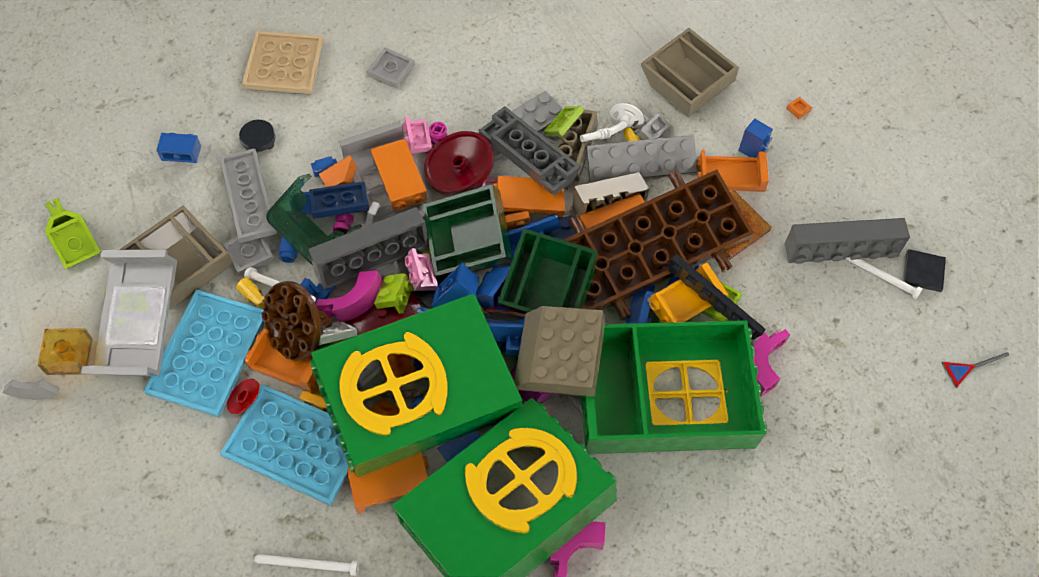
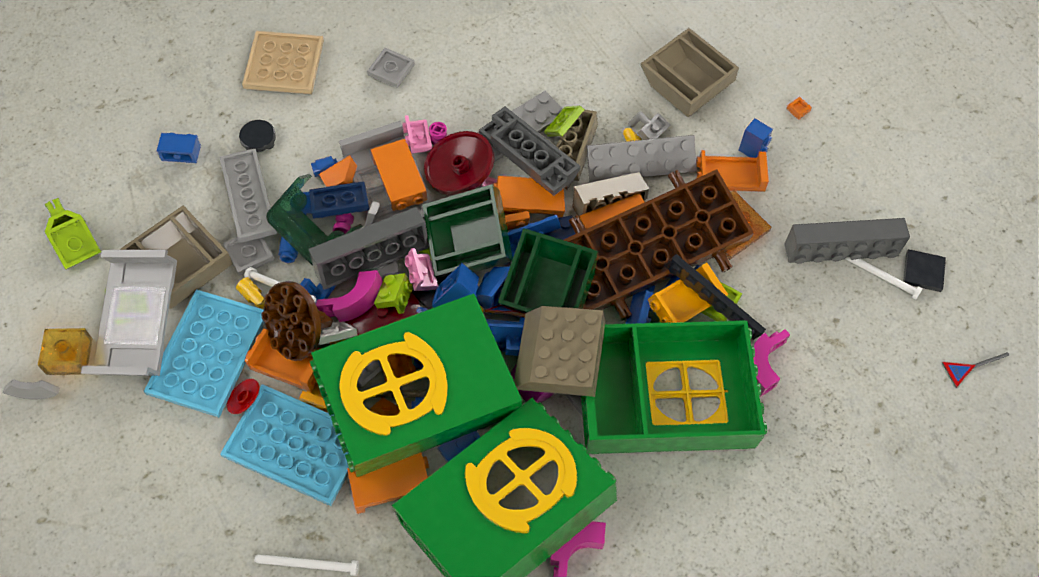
white dish [580,103,644,142] -> none

